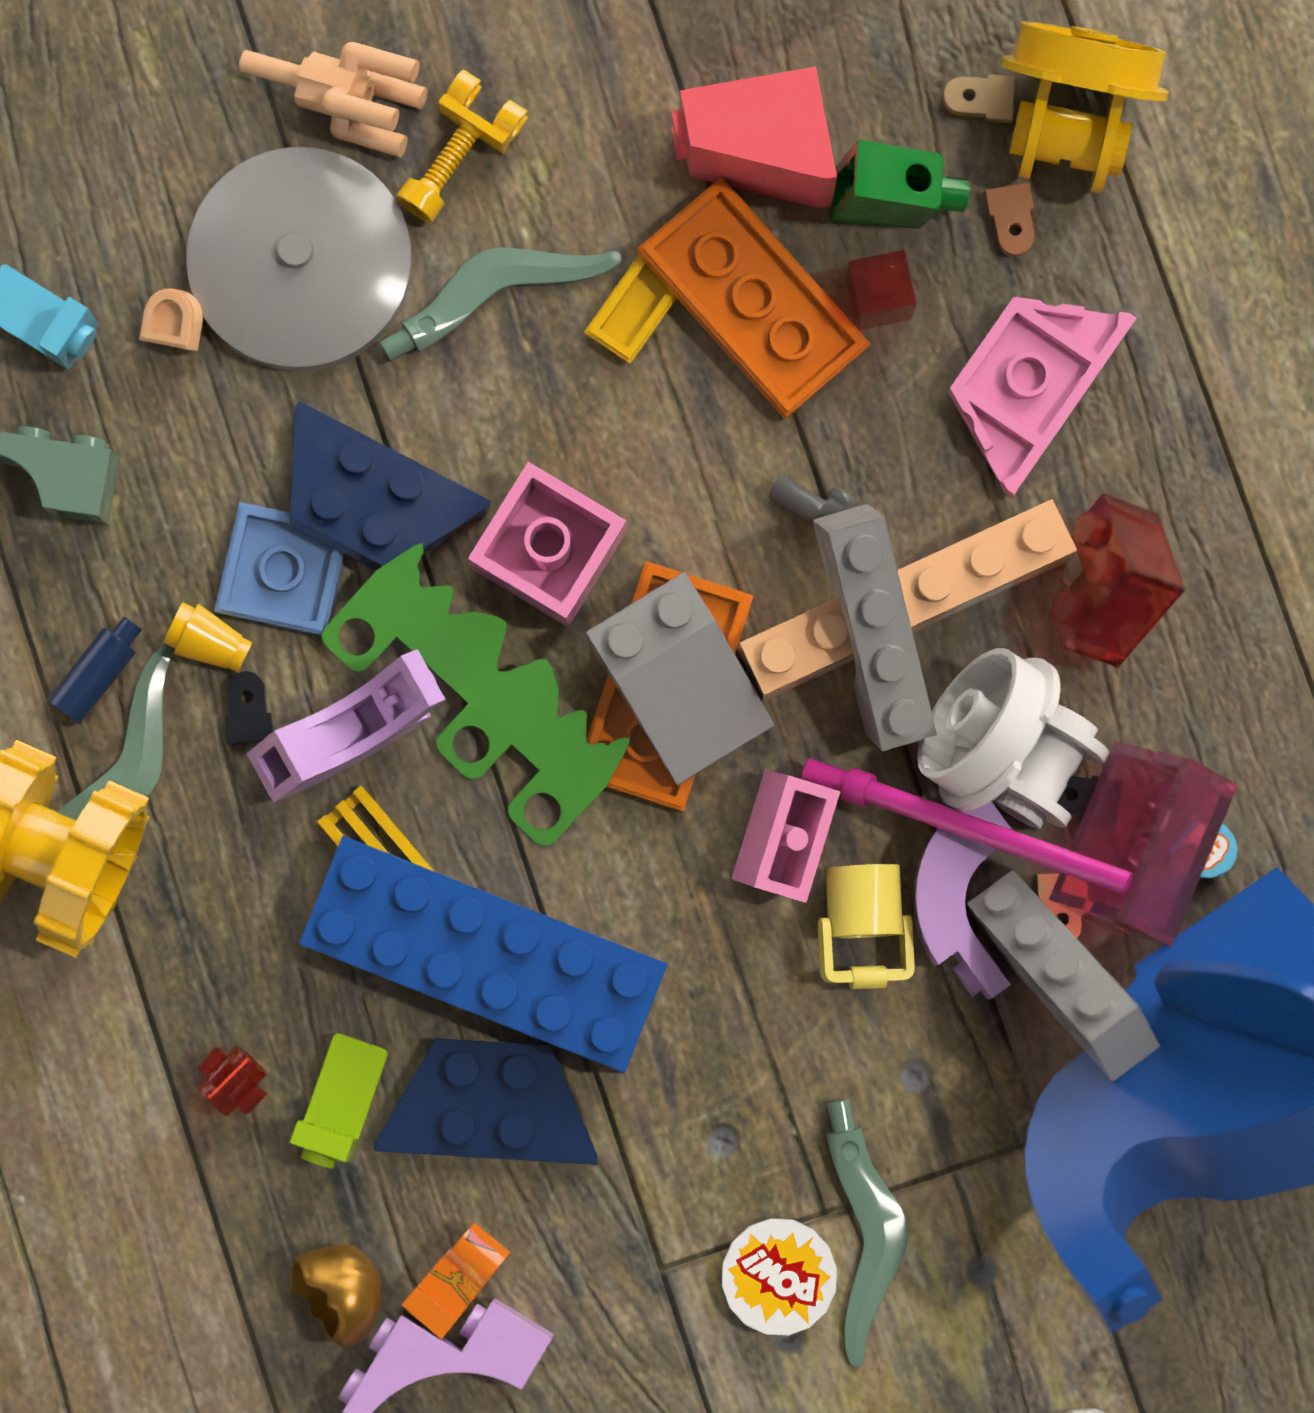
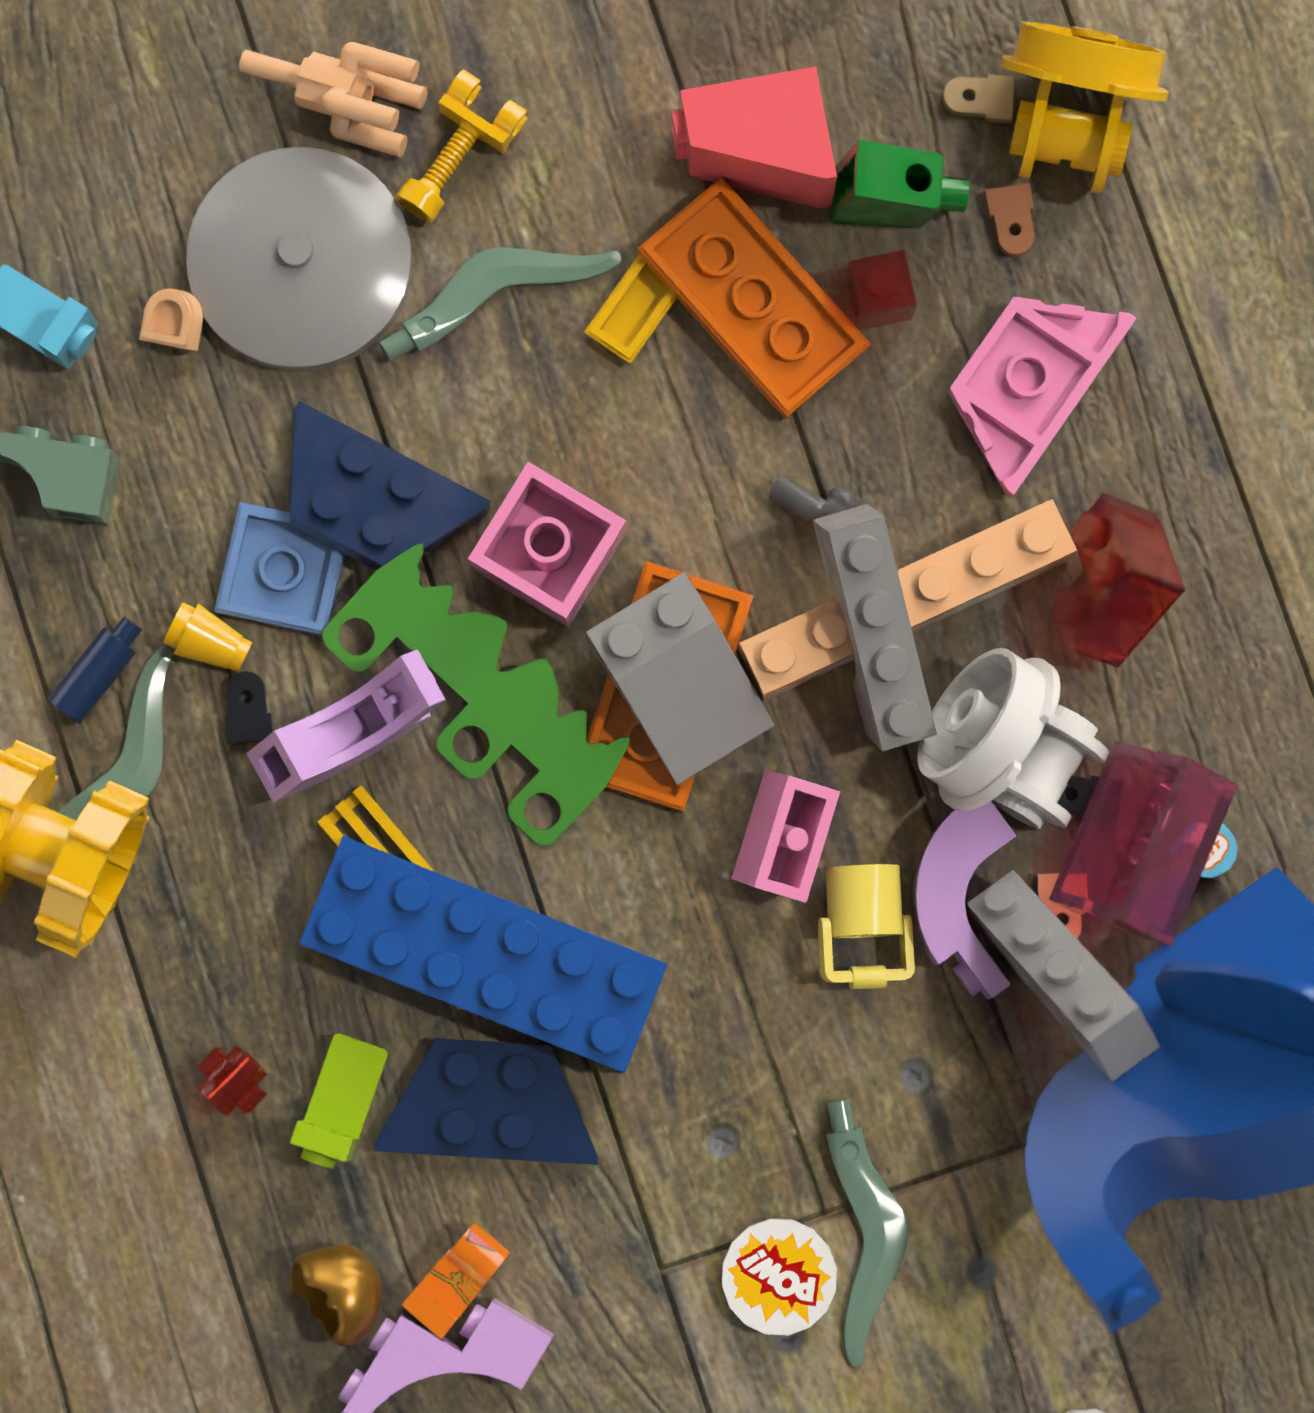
dark pink bar [802,758,1133,895] -> none

